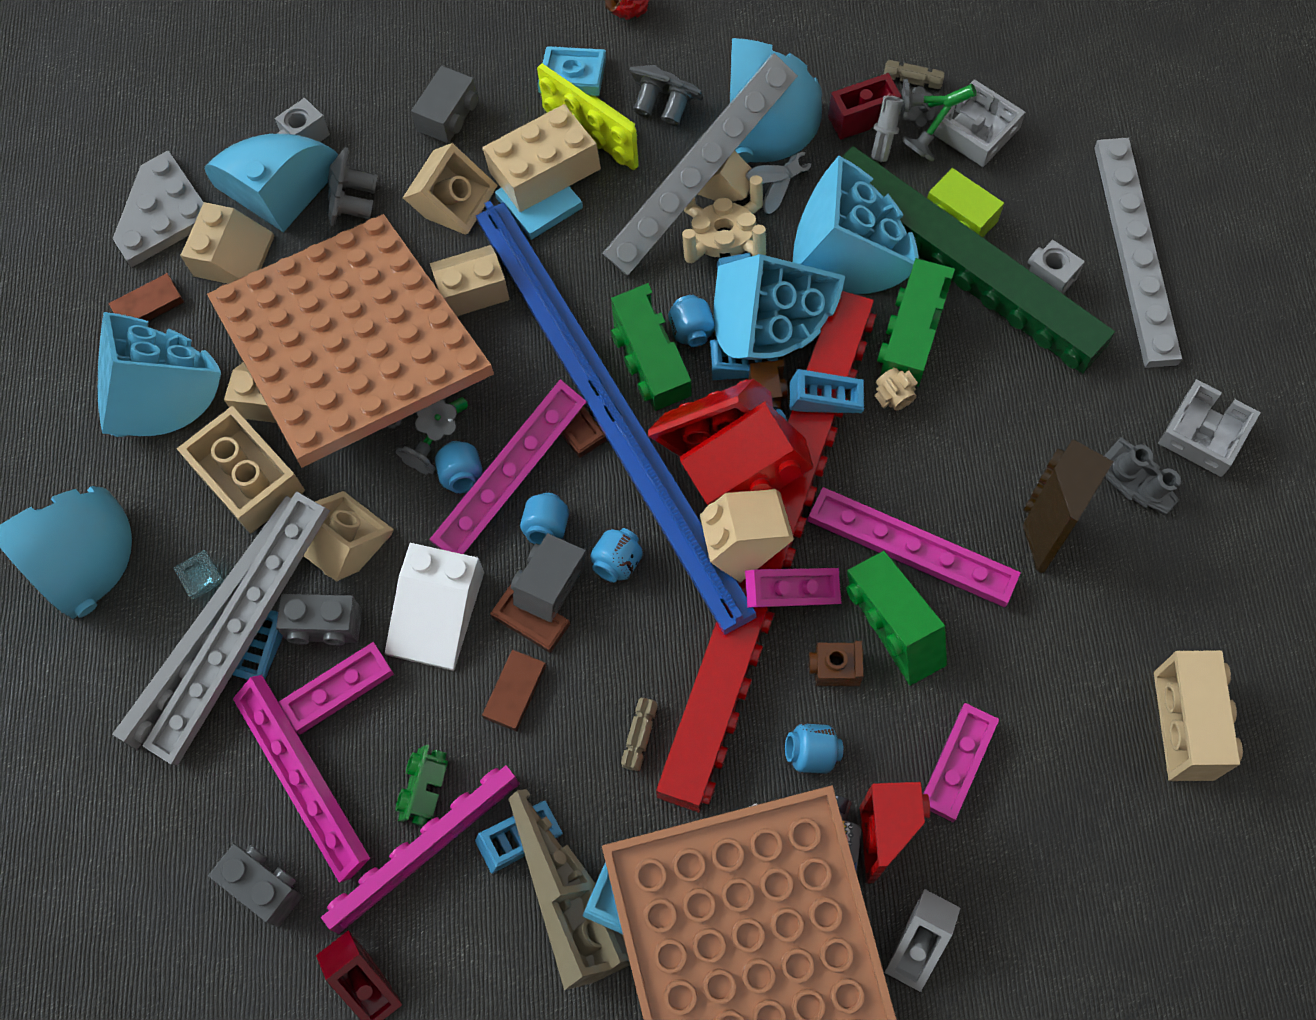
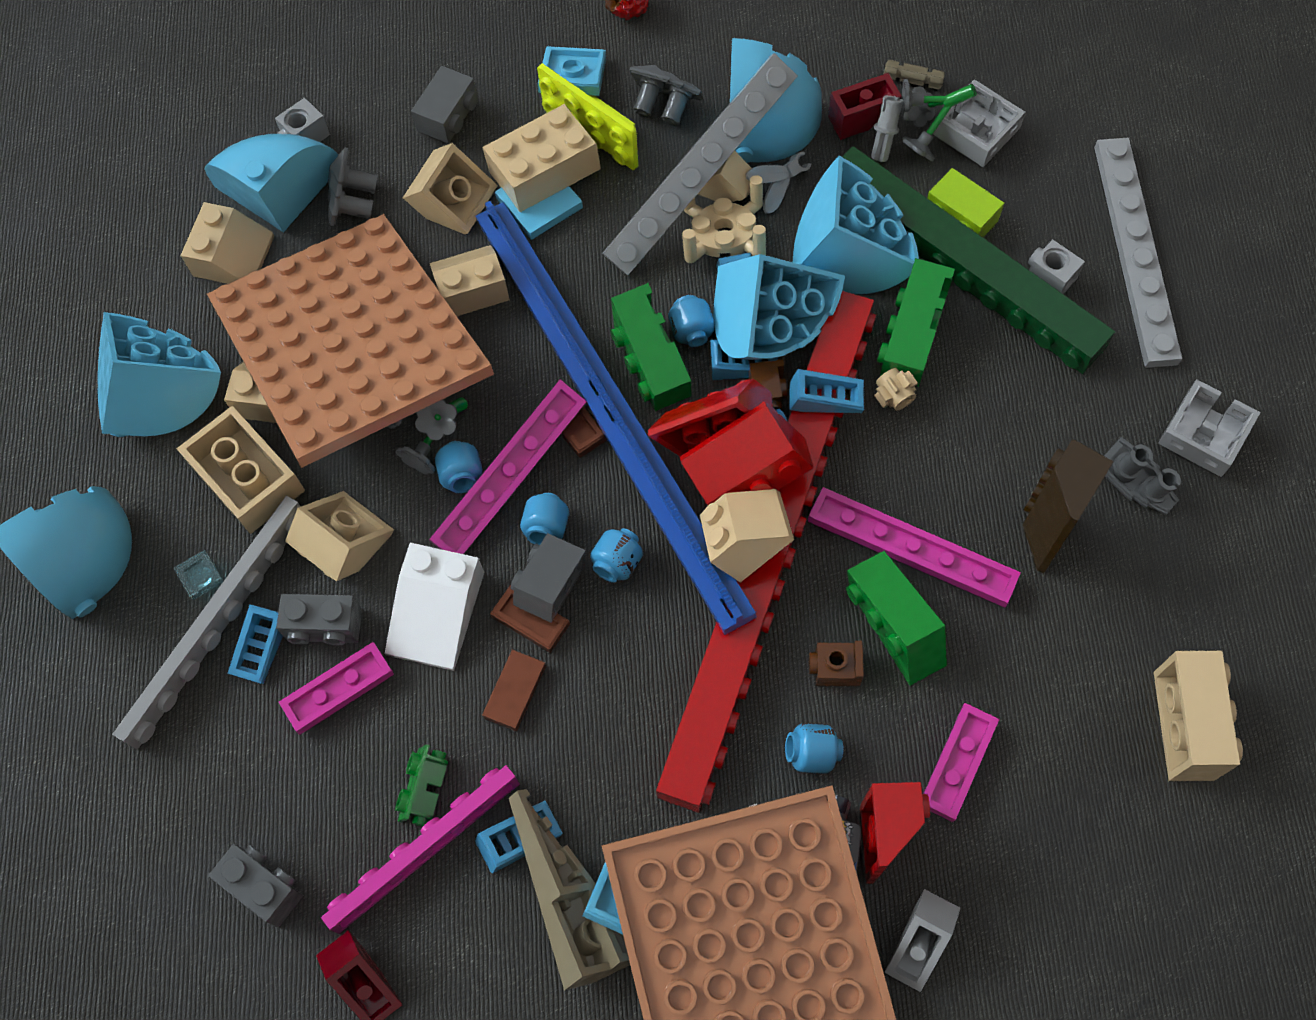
copper tile [108,273,184,321] -> none
light grey plate [113,151,204,268] -> none
light grey plate [143,491,330,765] -> none
dark pink plate [233,675,370,883] -> none
dark tan axle [621,698,658,771] -> none
dark pink plate [745,568,841,608] -> none

